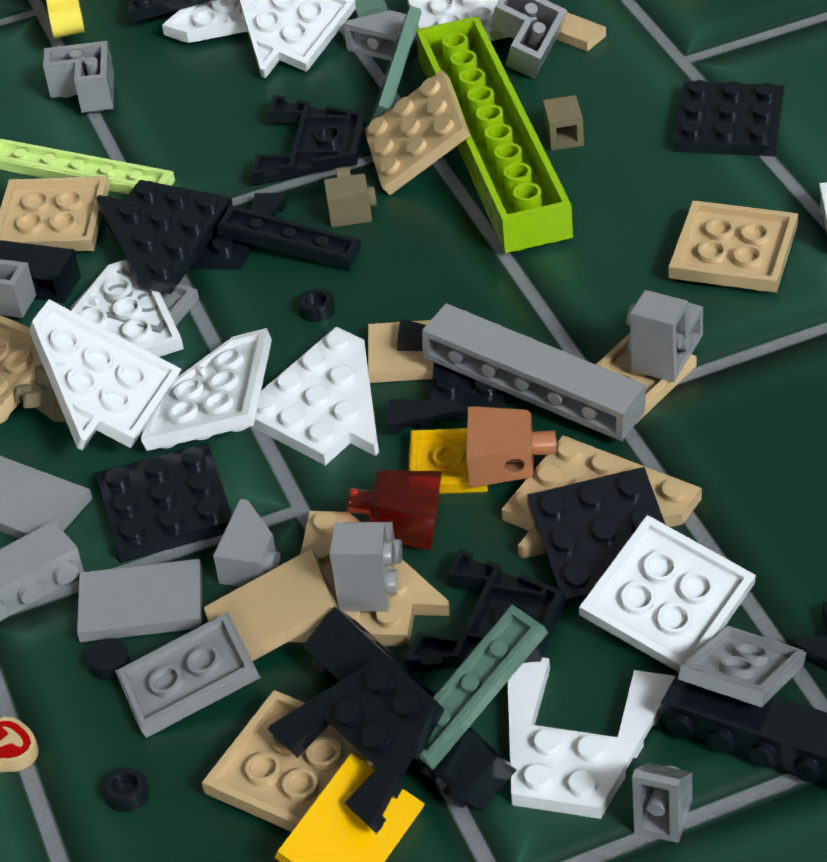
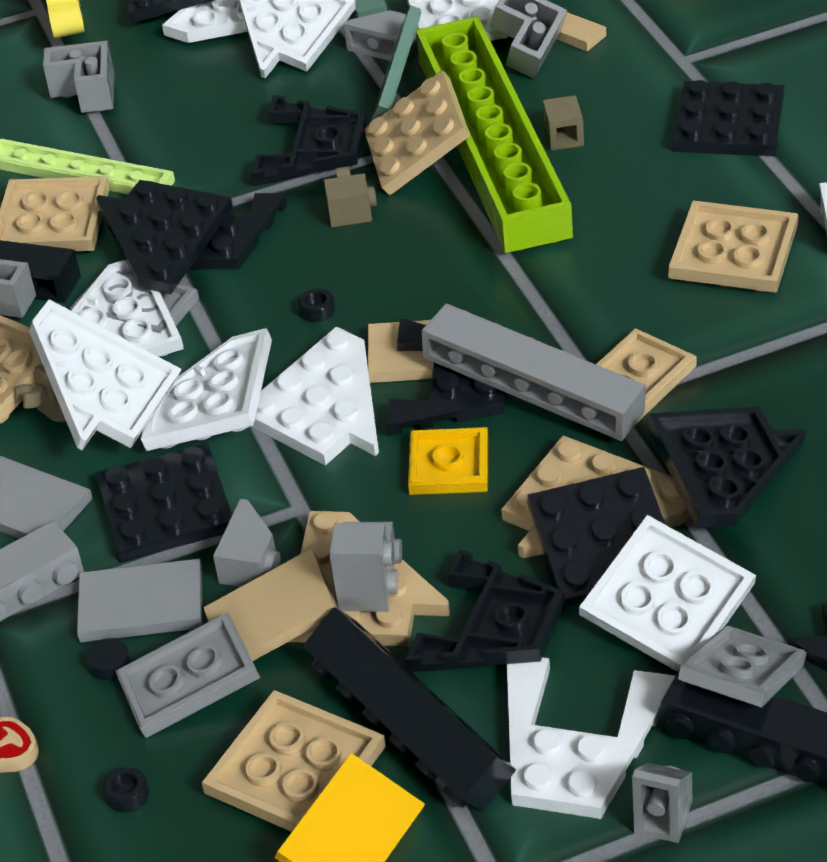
black tile [217,205,361,270] -> none
black wing [267,655,444,834] -> none
clear red torso [347,470,442,550] -> none
sand green tile [419,604,548,770] -> none
nougat torso [466,406,557,487] -> none
light grey brick [626,290,703,382] -> none
none -> black wing [646,407,806,528]

